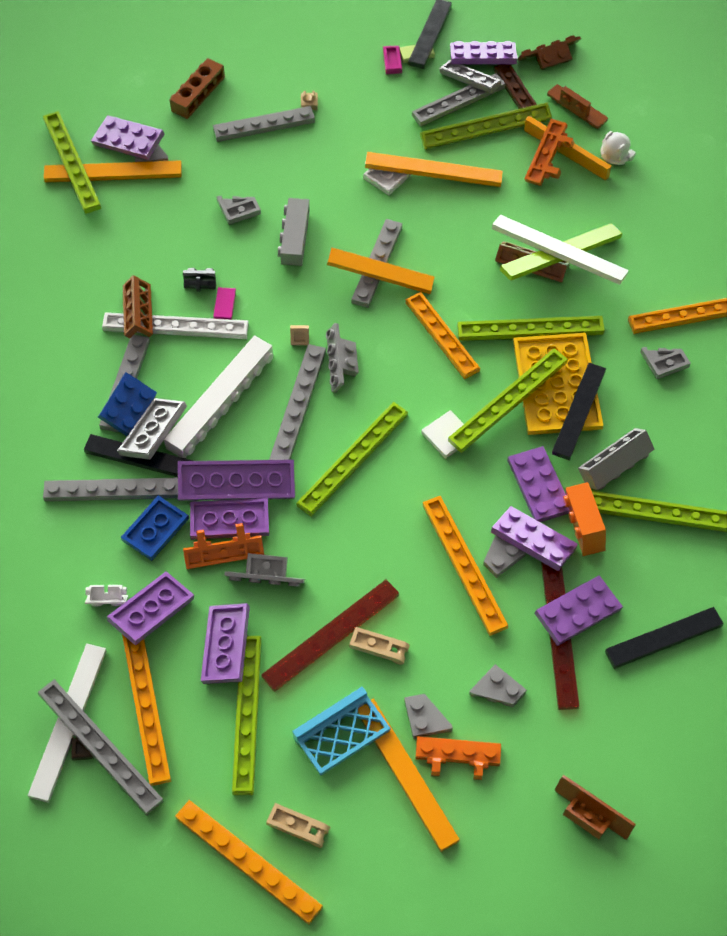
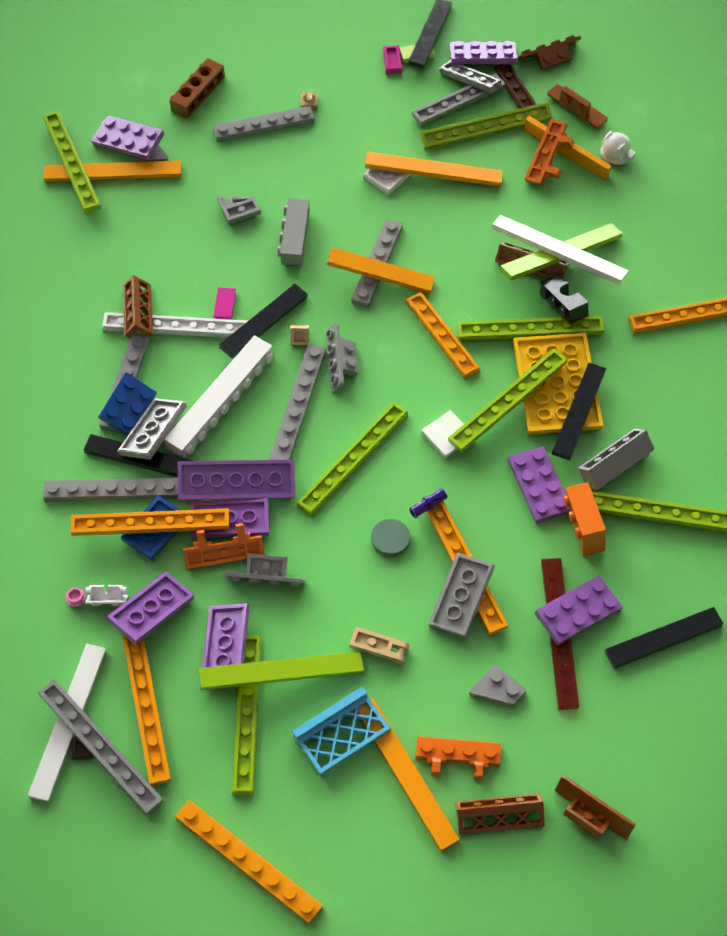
black hips [183,268,216,292] -> none
clear red tile [261,579,399,692] -> none
tan plate [266,803,330,848] -> none
light grey wing [404,694,453,739] -> none
light grey wing [483,535,526,578] -> none
medium lavender plate [491,506,578,571] -> none
light grey wing [640,347,691,379] -> none
none -> bright pink plate [65,587,86,607]
none -> light orange plate [70,508,229,536]
none -> lime tile [198,652,364,690]
none -> black tile [219,284,308,359]
none -> sand green tile [371,519,410,556]
none -> dark purple pin [409,488,448,518]
none -> light grey tile [428,553,495,639]
none -> dark orange fence [455,793,545,835]
none -> arch [540,274,589,324]

